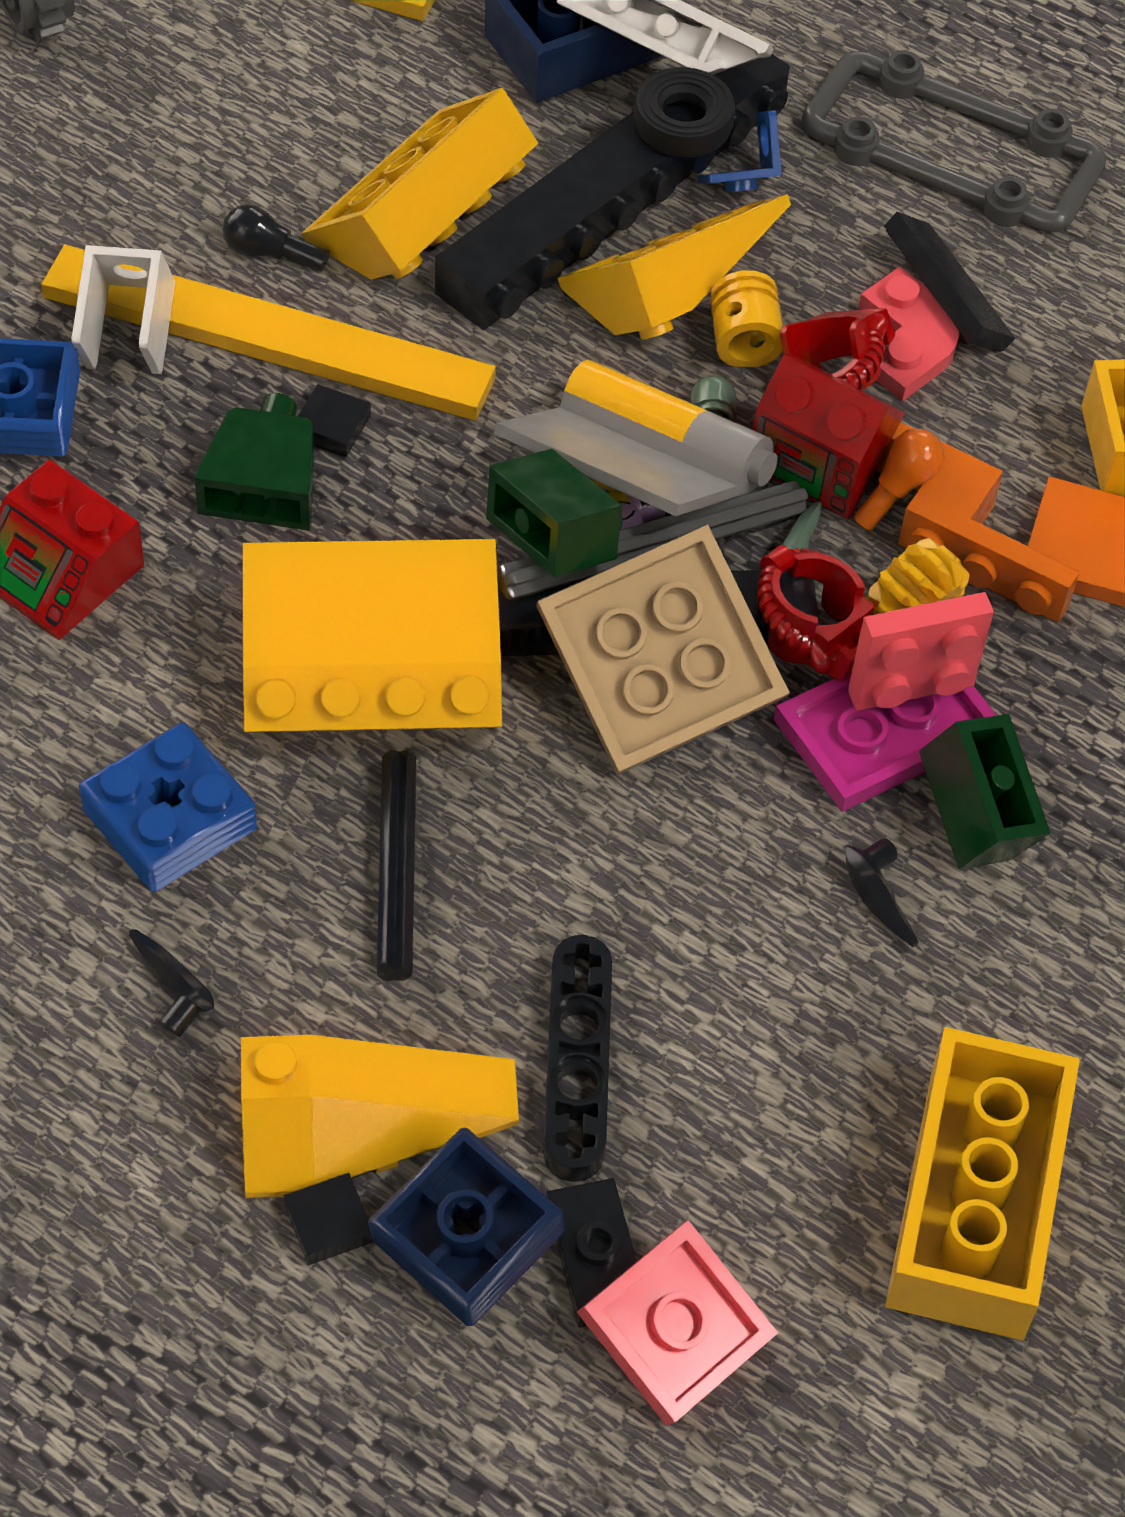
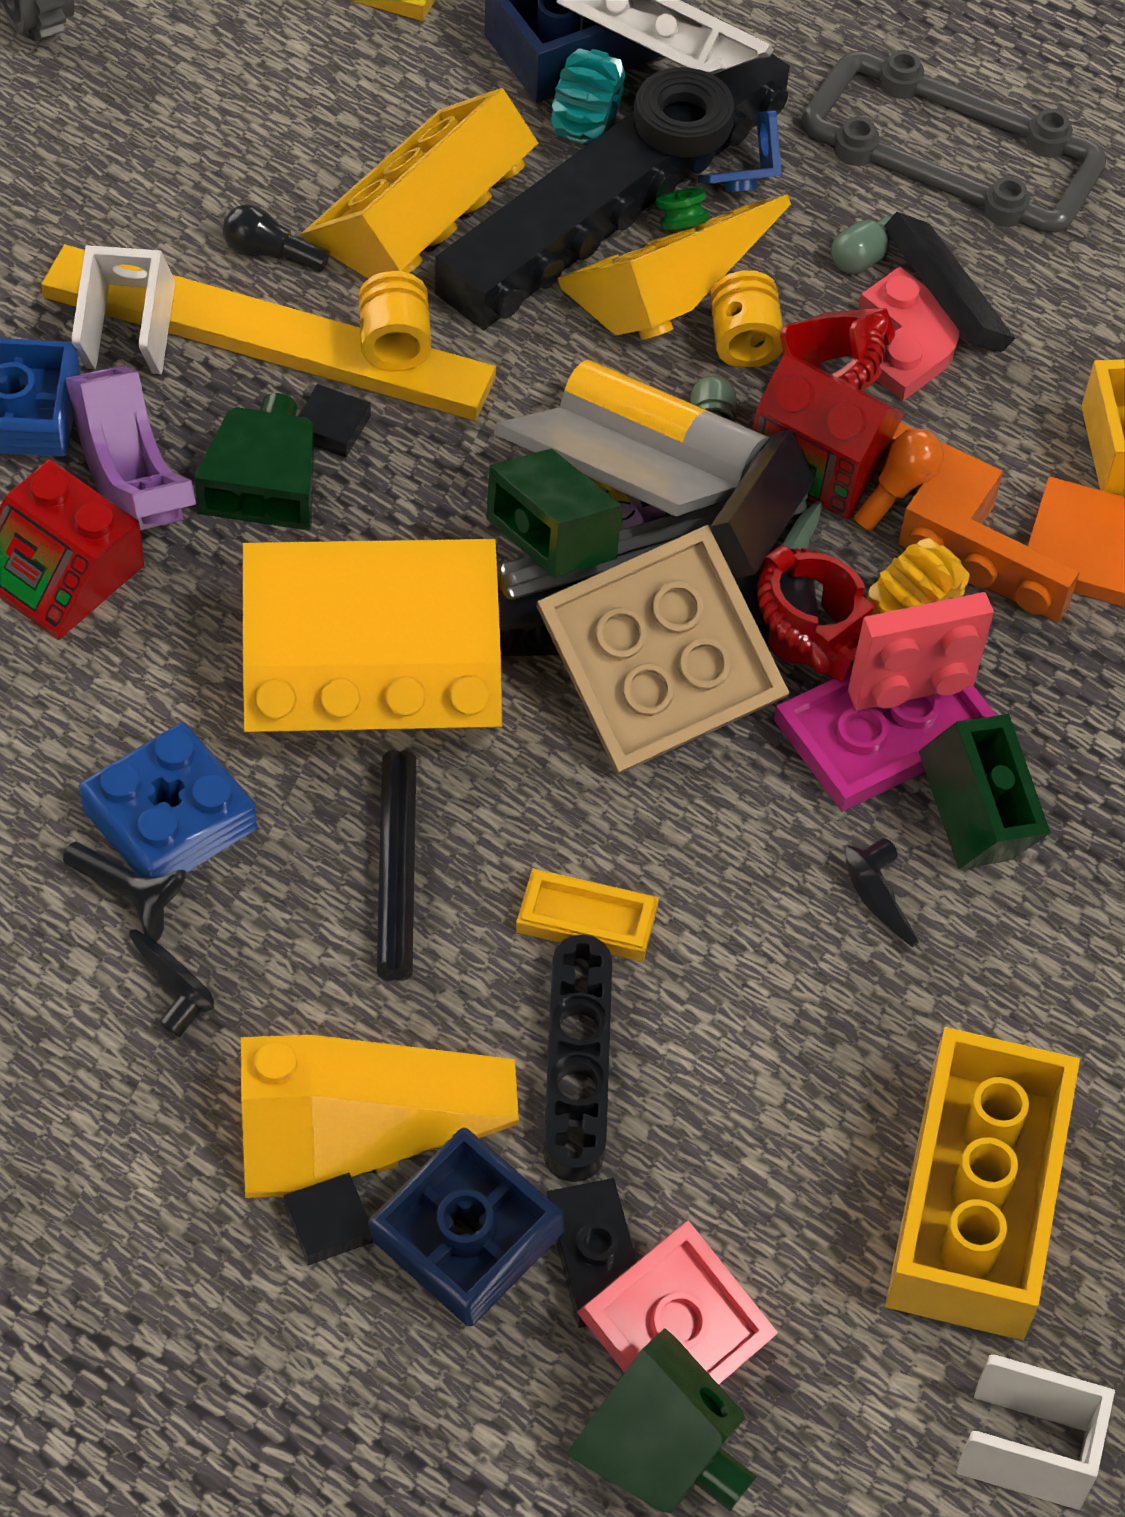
none -> black piece [63,841,186,942]
none -> medium lavender arch [65,365,196,530]
none -> yellow piece [359,271,431,371]
none -> yellow tile [516,868,659,962]
none -> teal gear [551,48,626,145]
none -> dark green torso [567,1328,757,1513]
none -> green bush [656,188,710,230]
none -> black tile [710,429,816,579]
none -> sand green cylinder [831,216,891,274]
none -> white piece [956,1355,1115,1510]

